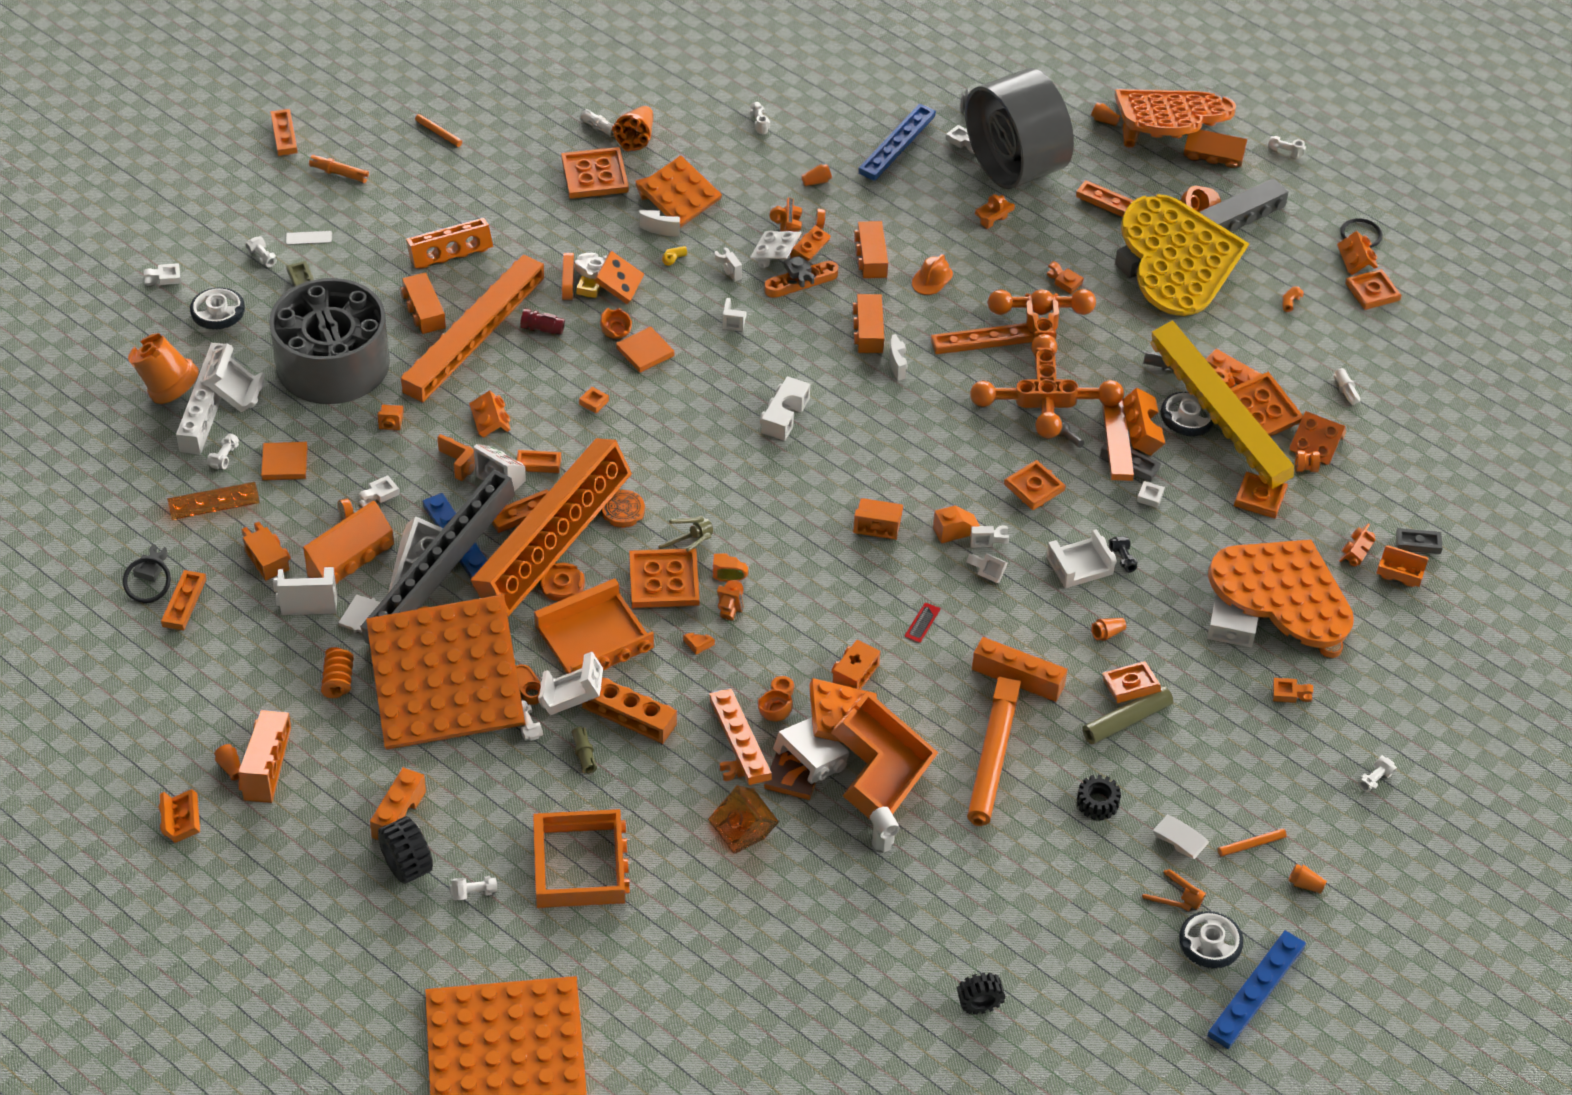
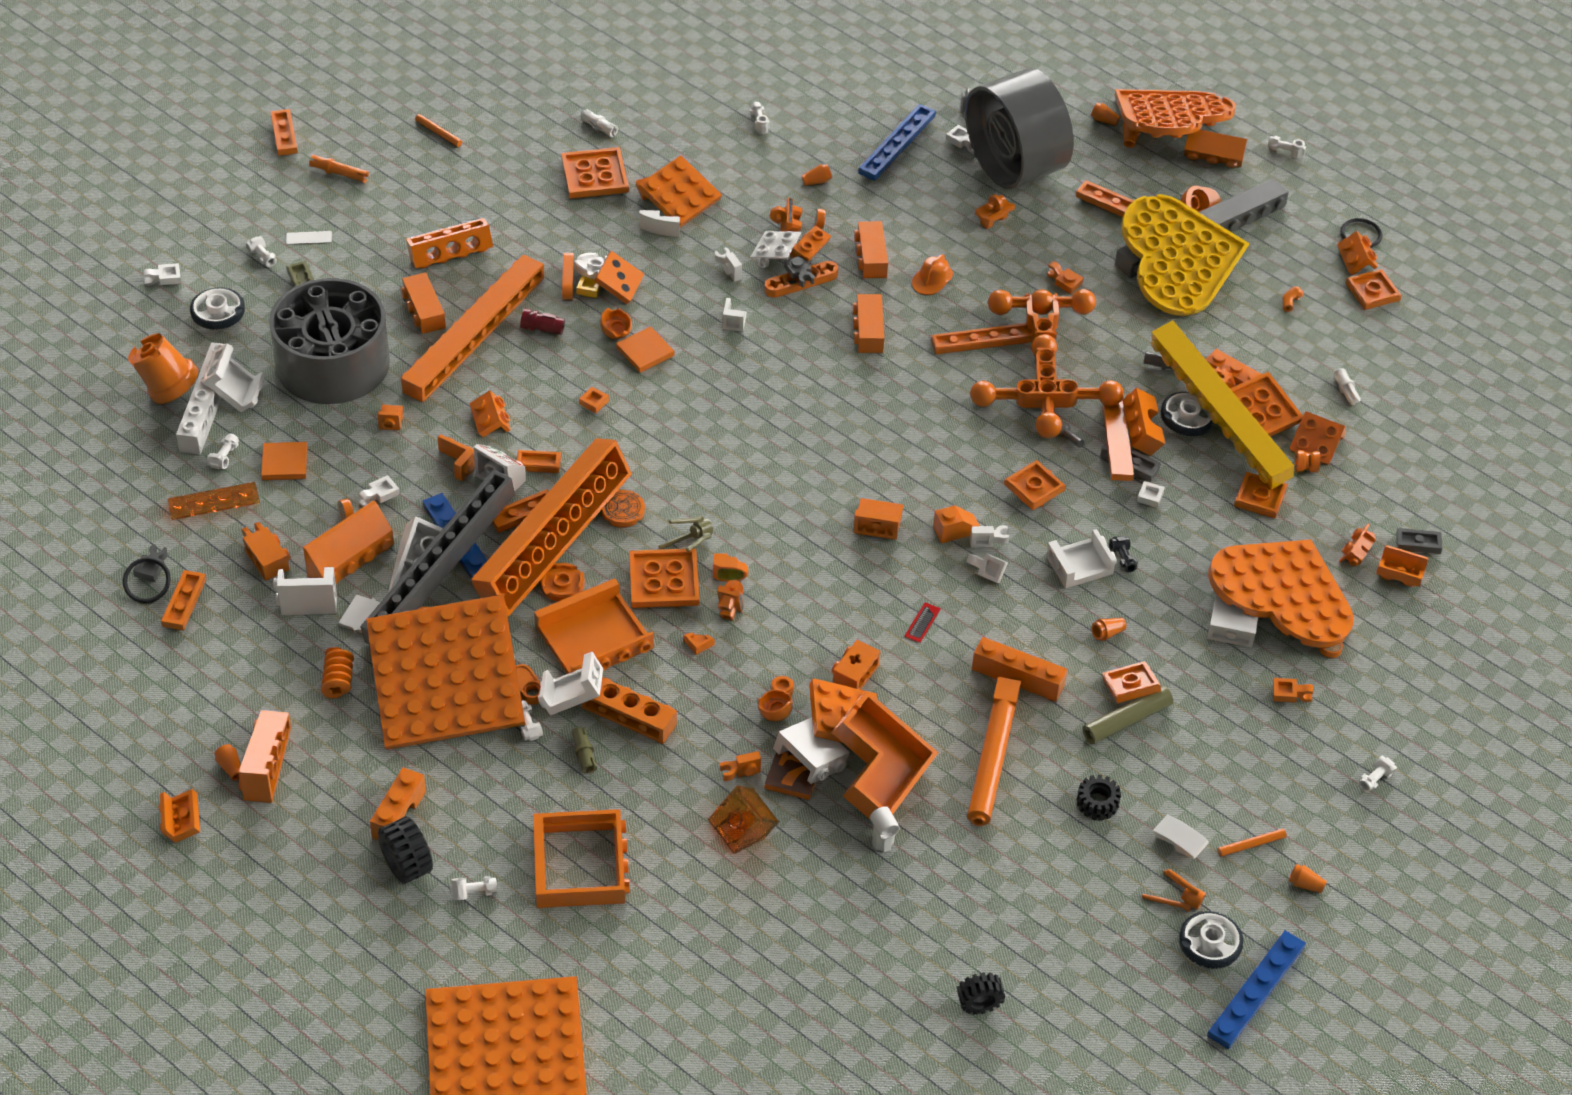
orange cone [612,106,654,151] -> none
yellow arm [662,246,687,266] -> none
plate [709,689,772,785] -> none
white arch [759,376,810,441] -> none
white slope [890,334,908,381] -> none

